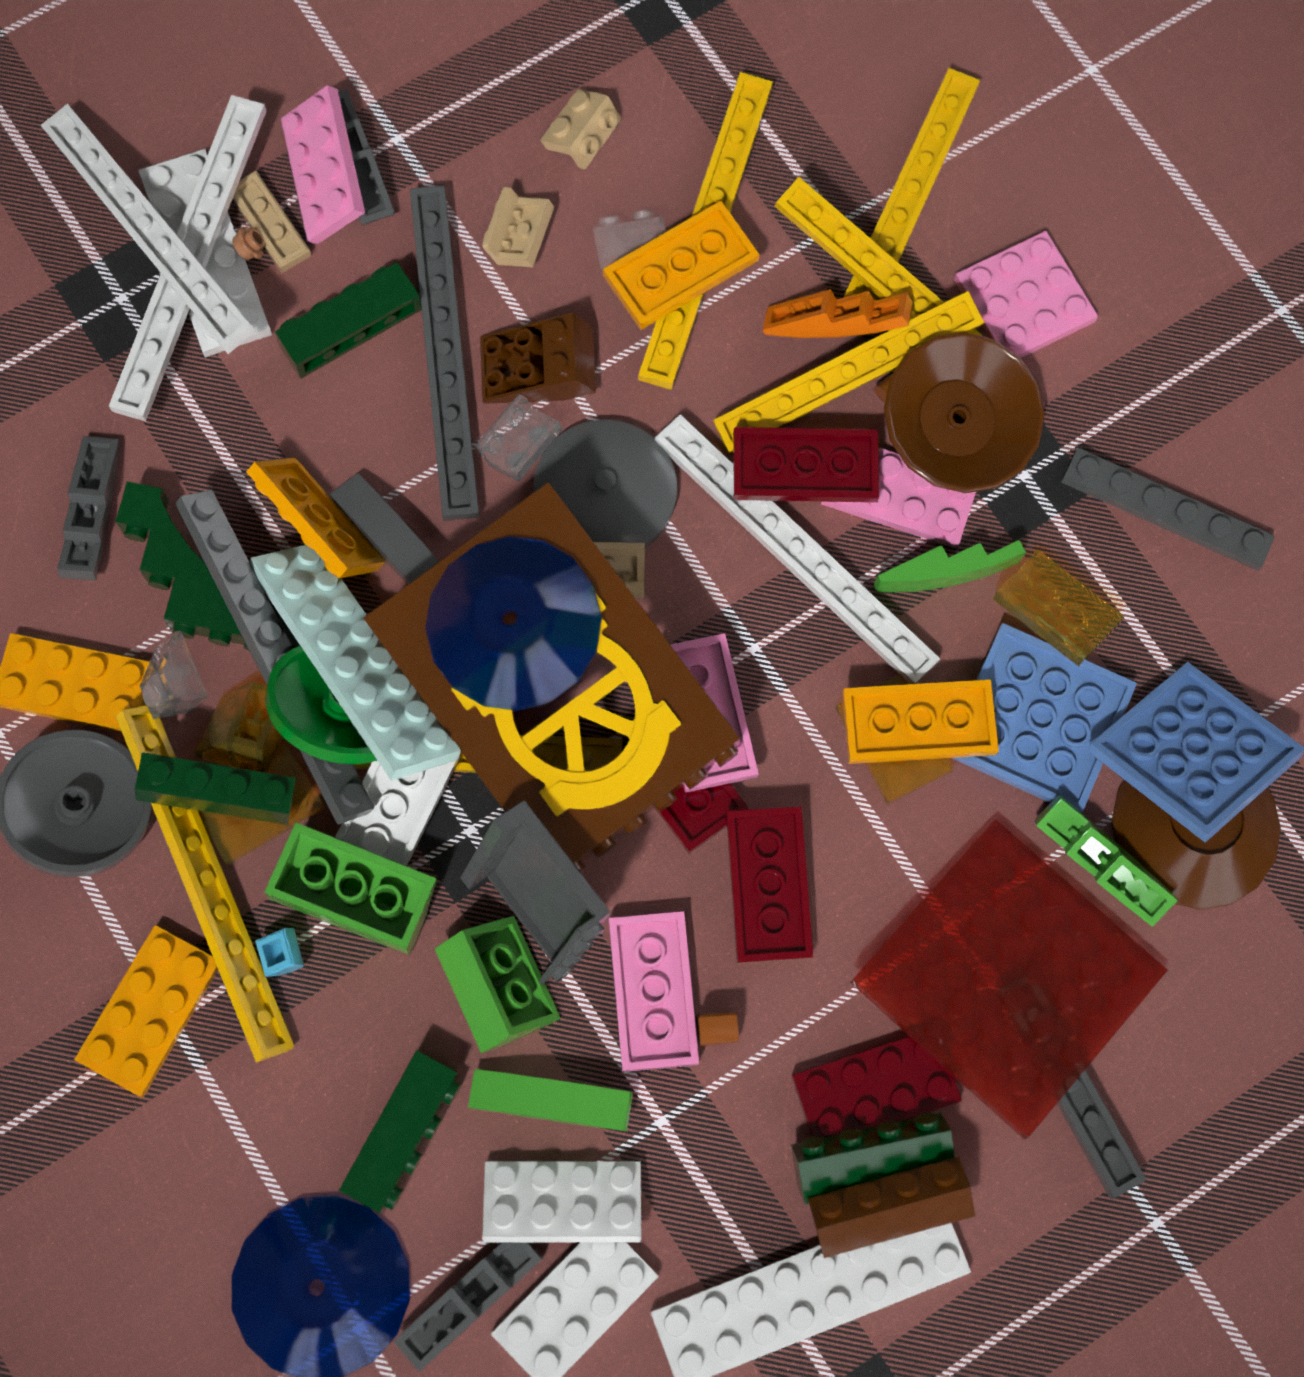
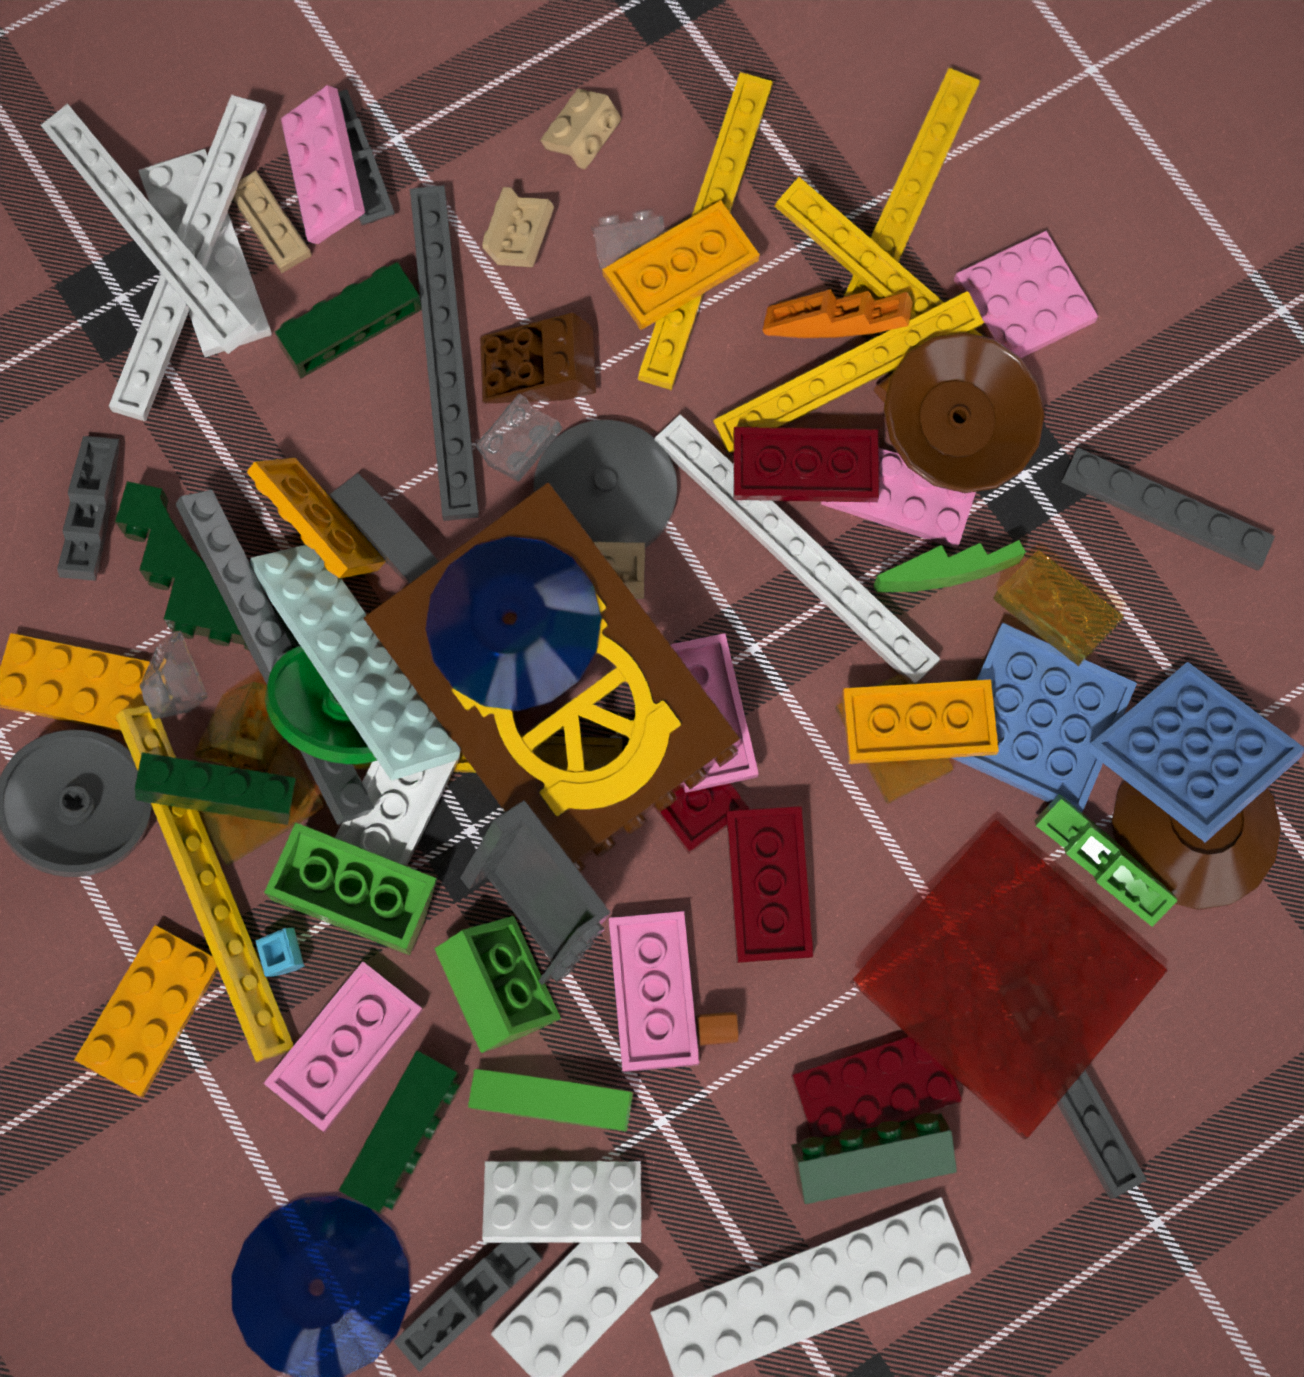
nougat plate [232,227,265,261] -> none
reddish brown brick [808,1157,976,1258] -> none
none -> bright pink plate [264,962,423,1133]

